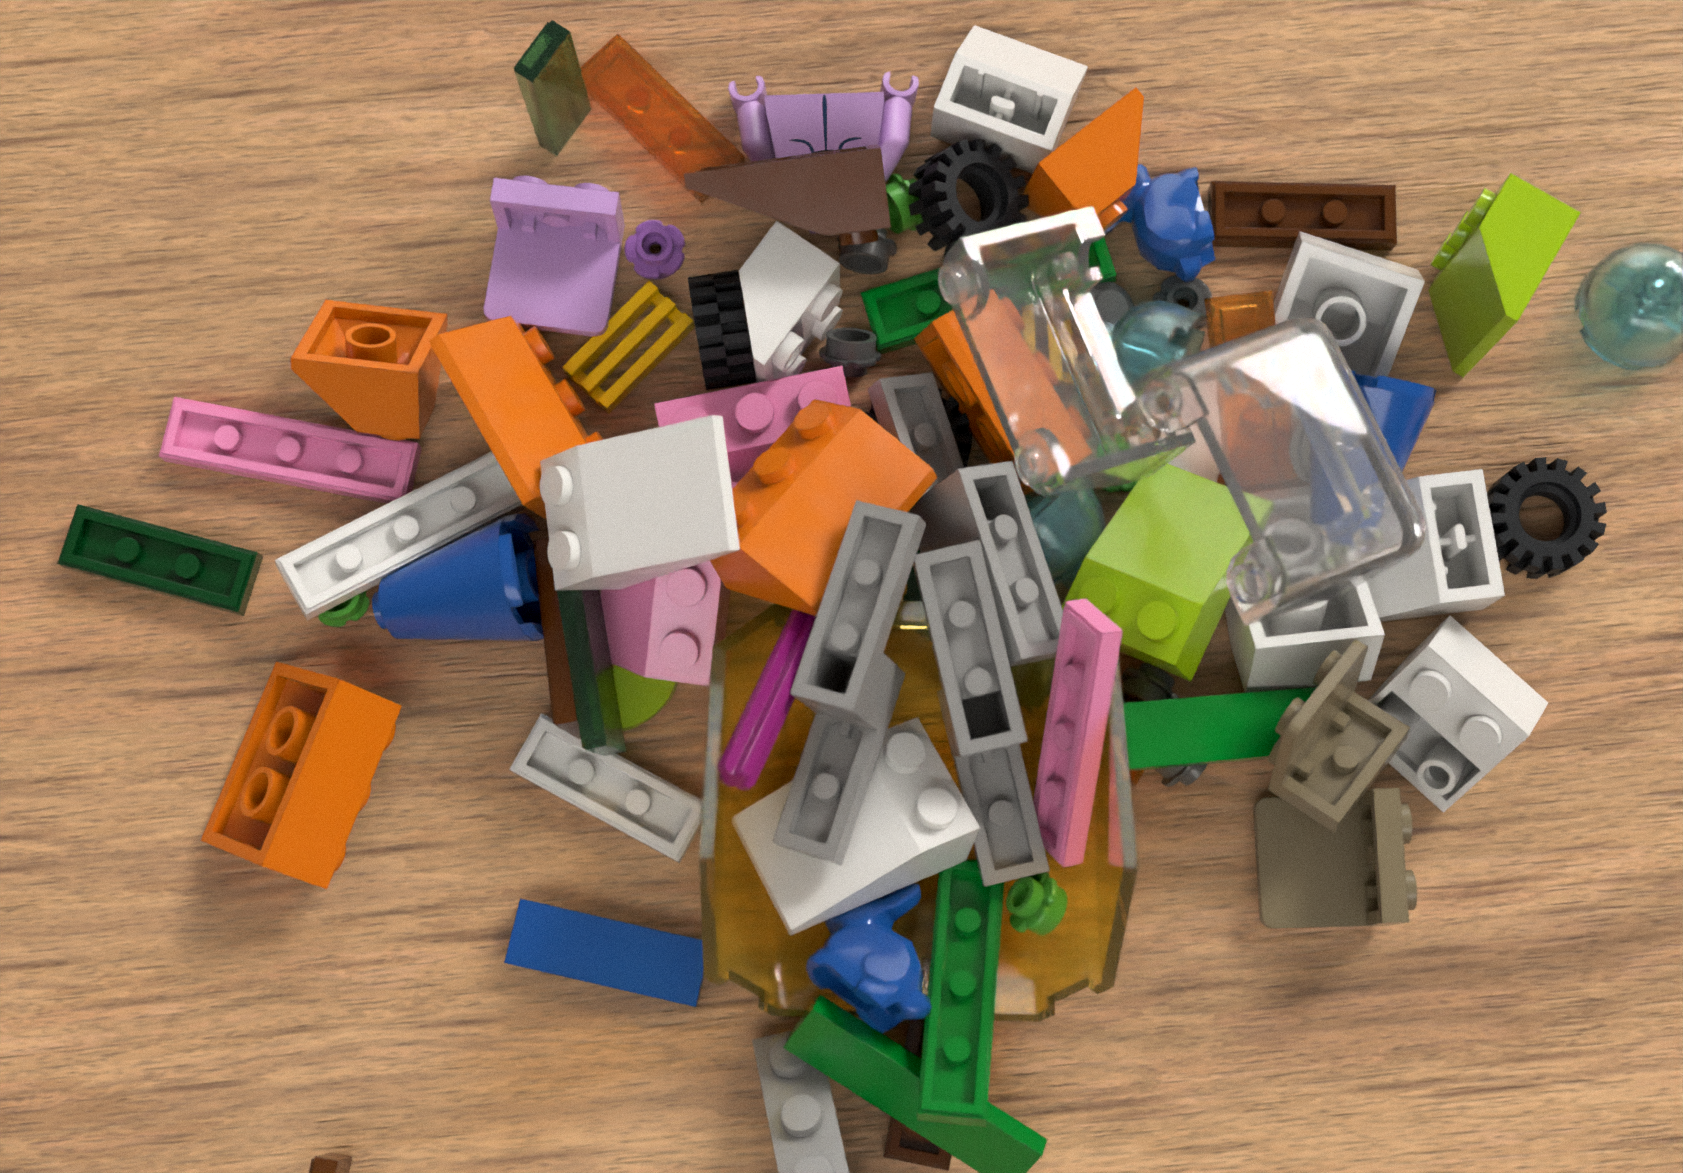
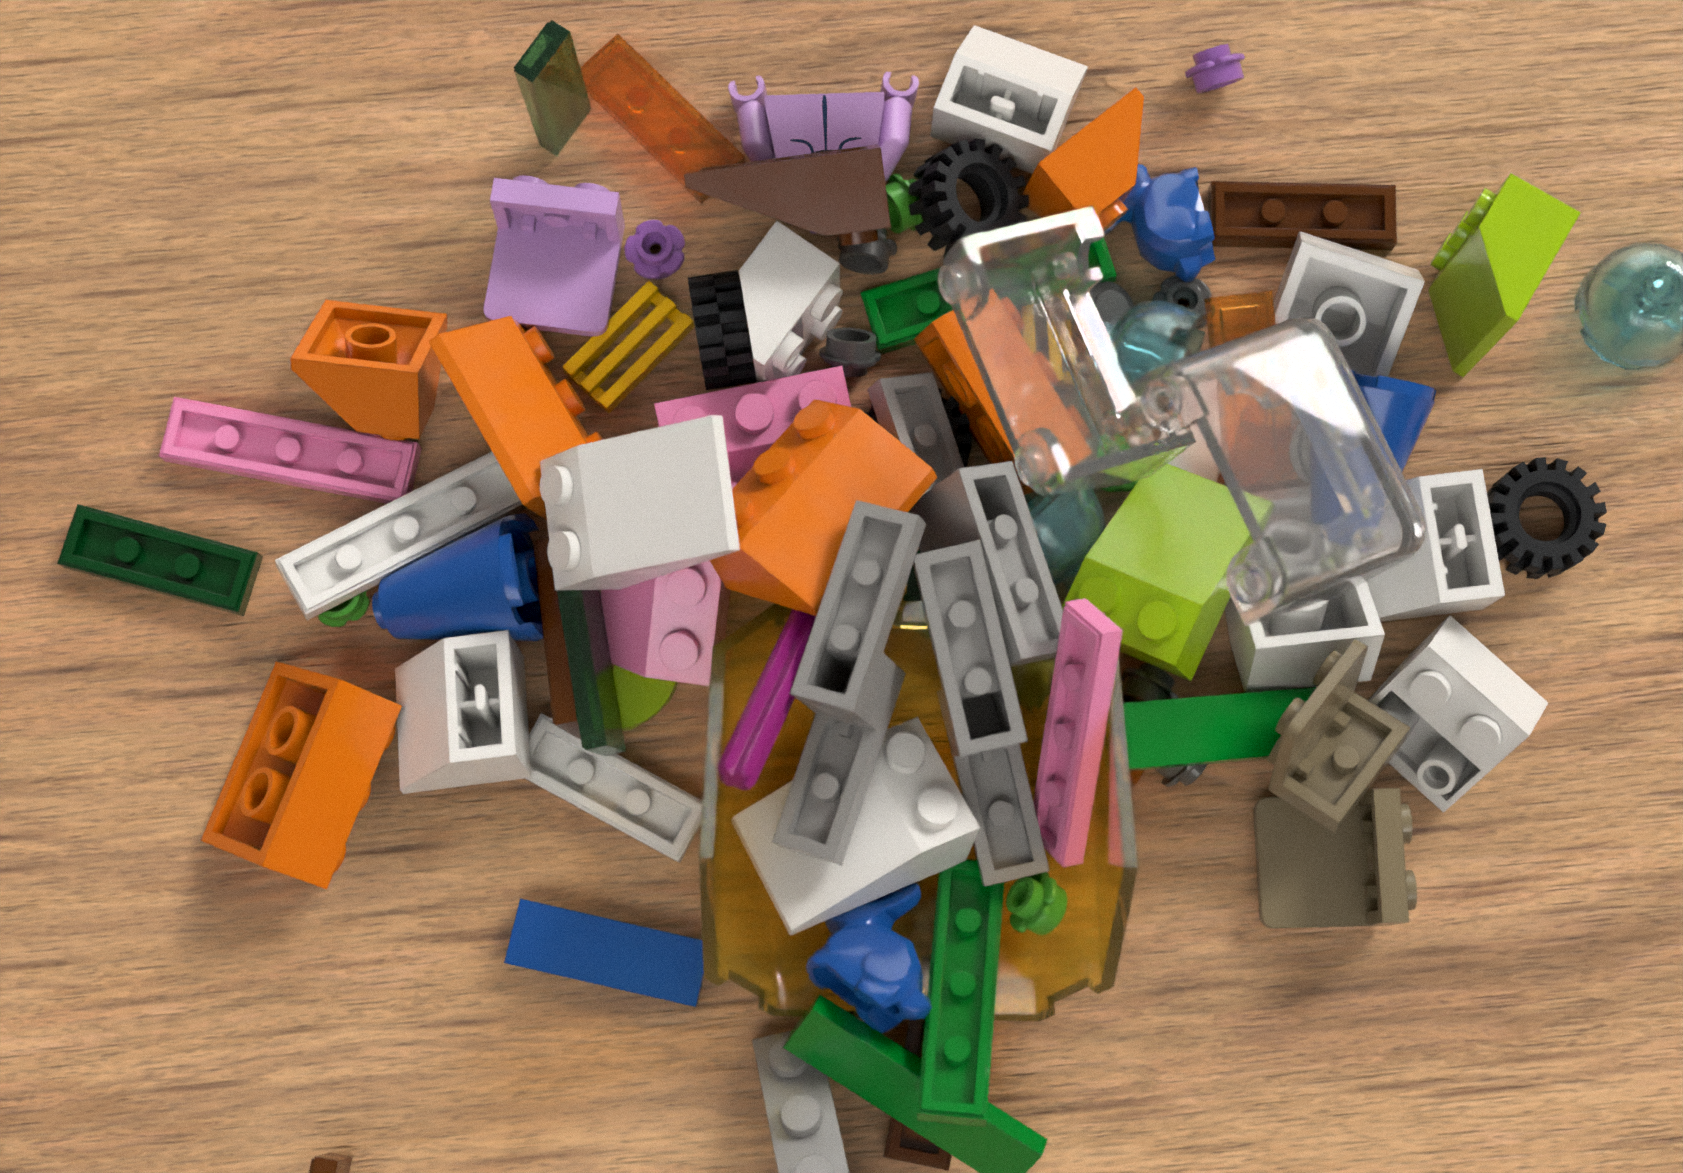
none -> white slope [395,630,531,794]
none -> medium lavender plate [1185,44,1245,93]

